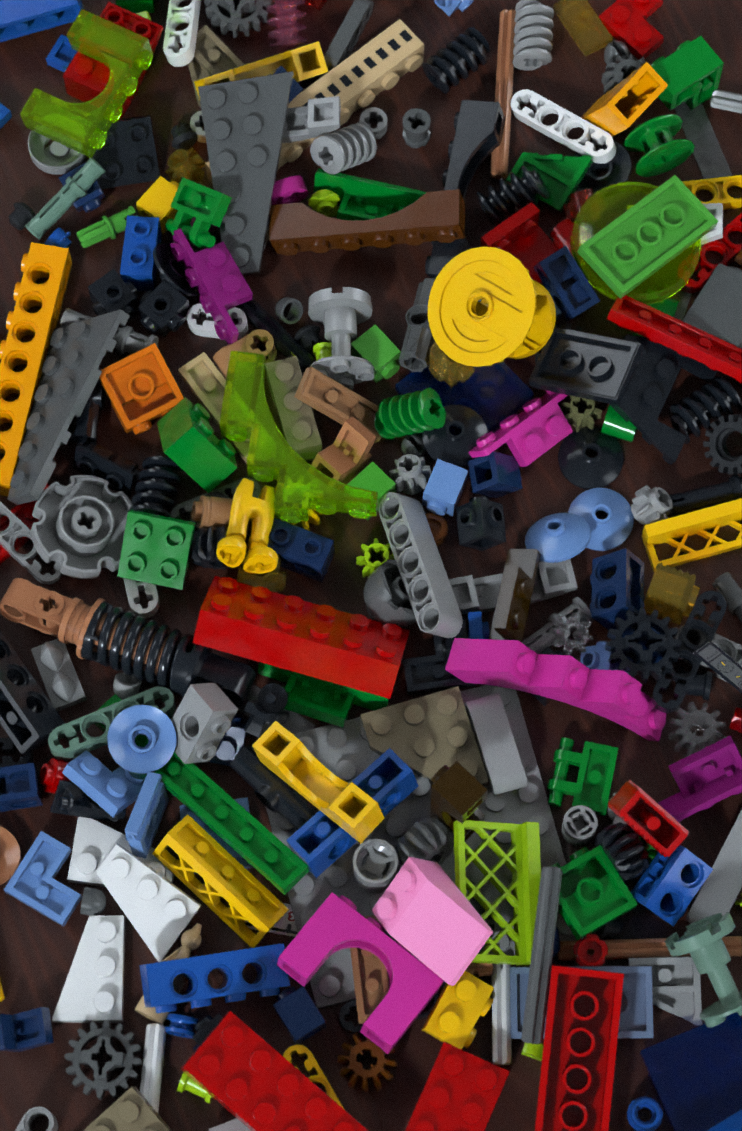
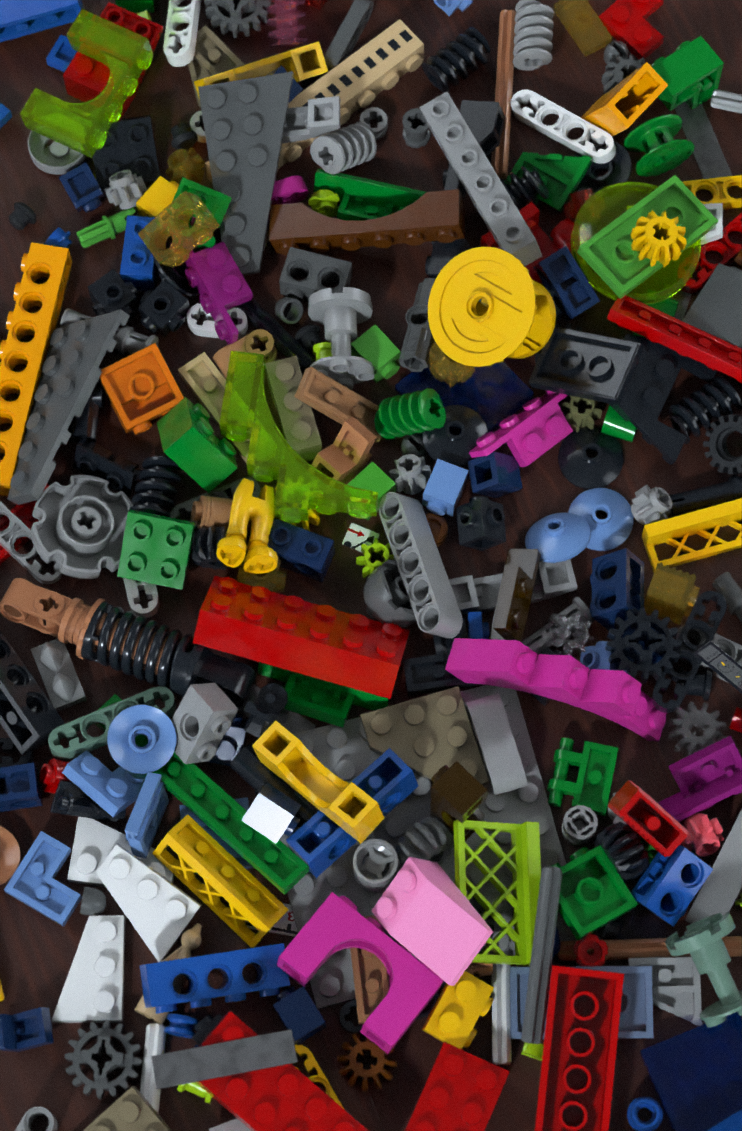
sand green pin [25,157,106,240] -> none
light grey hinge [113,672,142,700] -> none
none -> light grey gear [104,170,147,209]
none -> clear yellow brick [138,191,220,267]
none -> flat silver sticker [151,1029,297,1089]
none -> brick [241,782,301,843]
none -> dark grey brick [279,247,353,302]
none -> white sticker [342,523,380,552]
none -> light grey brick [419,92,542,266]
none -> yellow gear [630,210,687,267]
none -> coral gear [682,813,724,857]

